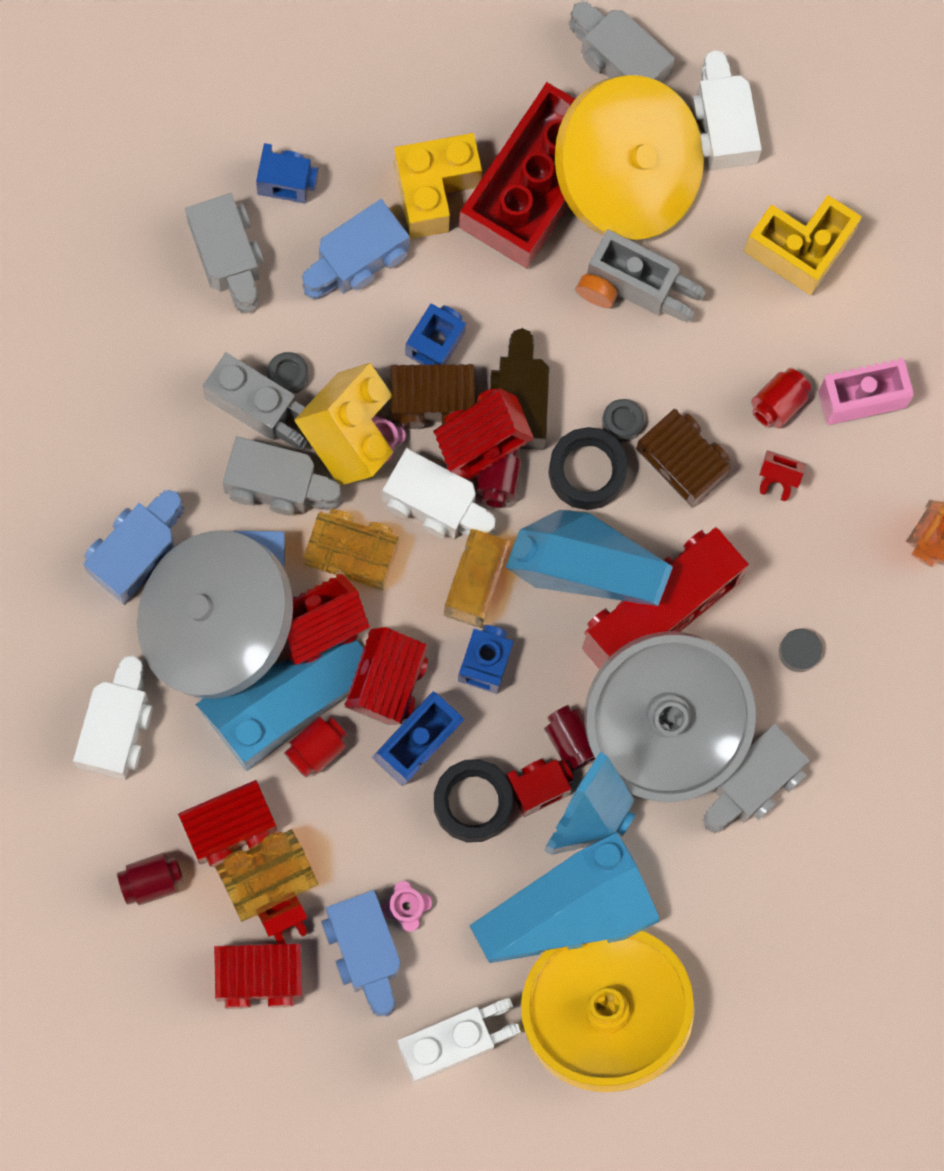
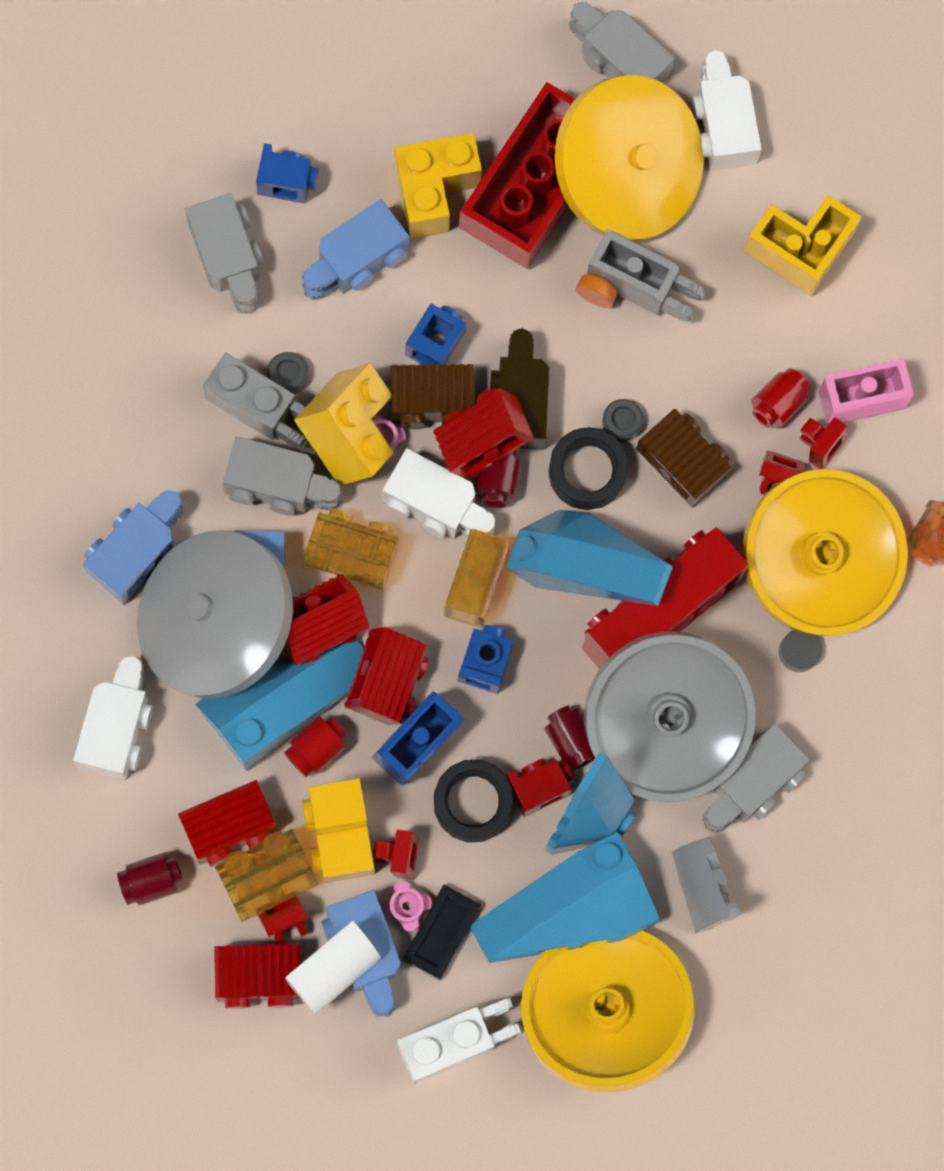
none -> white brick [286,921,381,1015]
none -> yellow brick [302,778,374,883]
none -> red tile [372,829,420,880]
none -> black tile [402,884,481,981]
none -> light grey slope [672,837,741,933]
none -> yellow dish [742,469,908,636]
none -> red tile [800,417,848,469]

